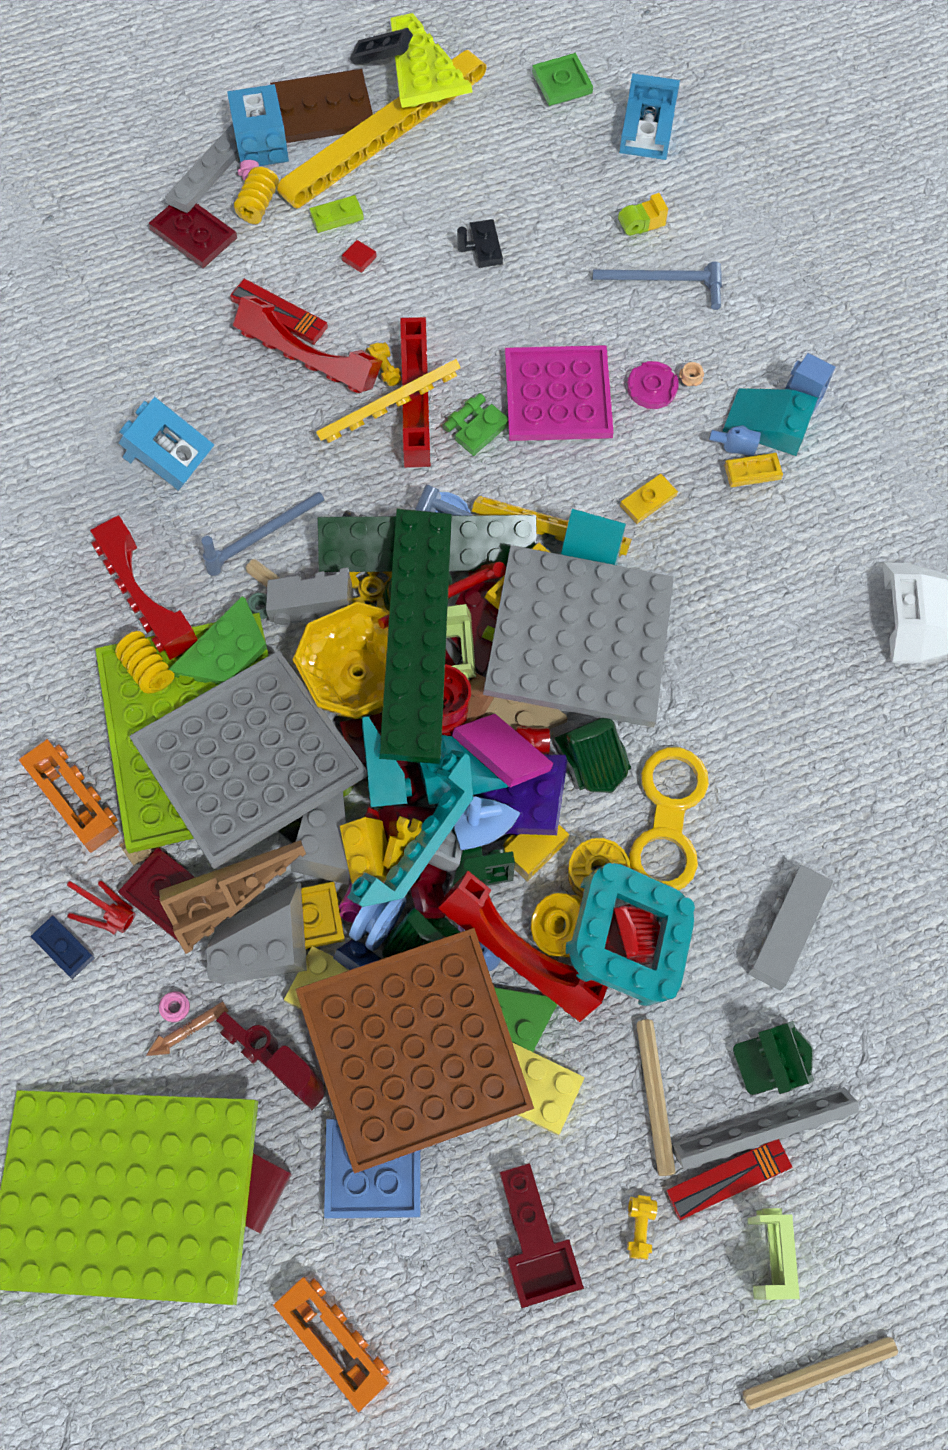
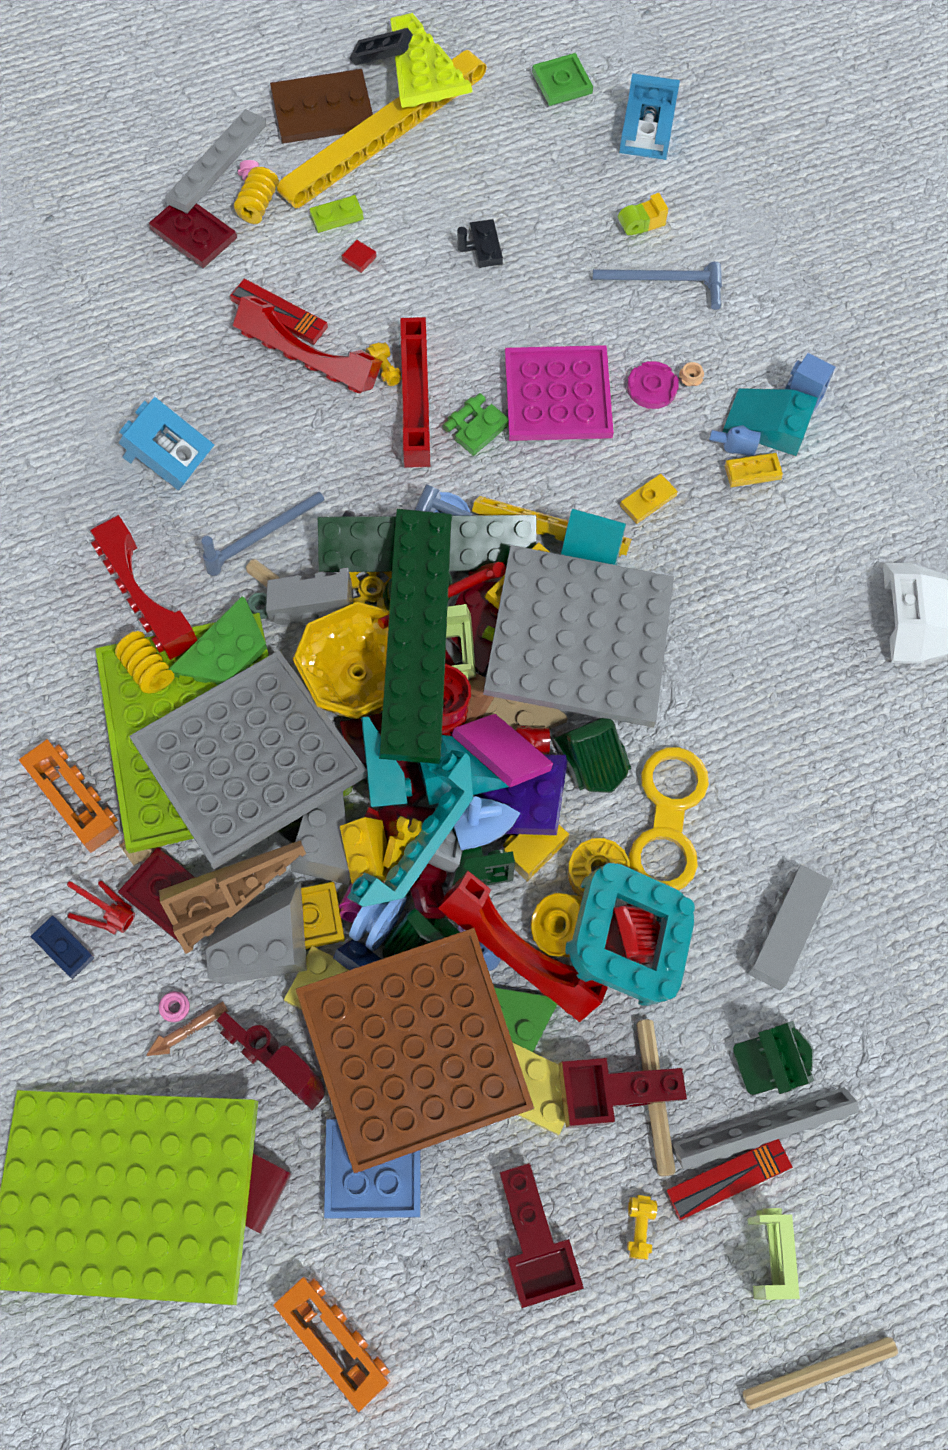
dark azure brick [227,84,289,166] -> none
yellow plate [316,359,461,443] -> none
none -> dark red plate [558,1058,687,1128]

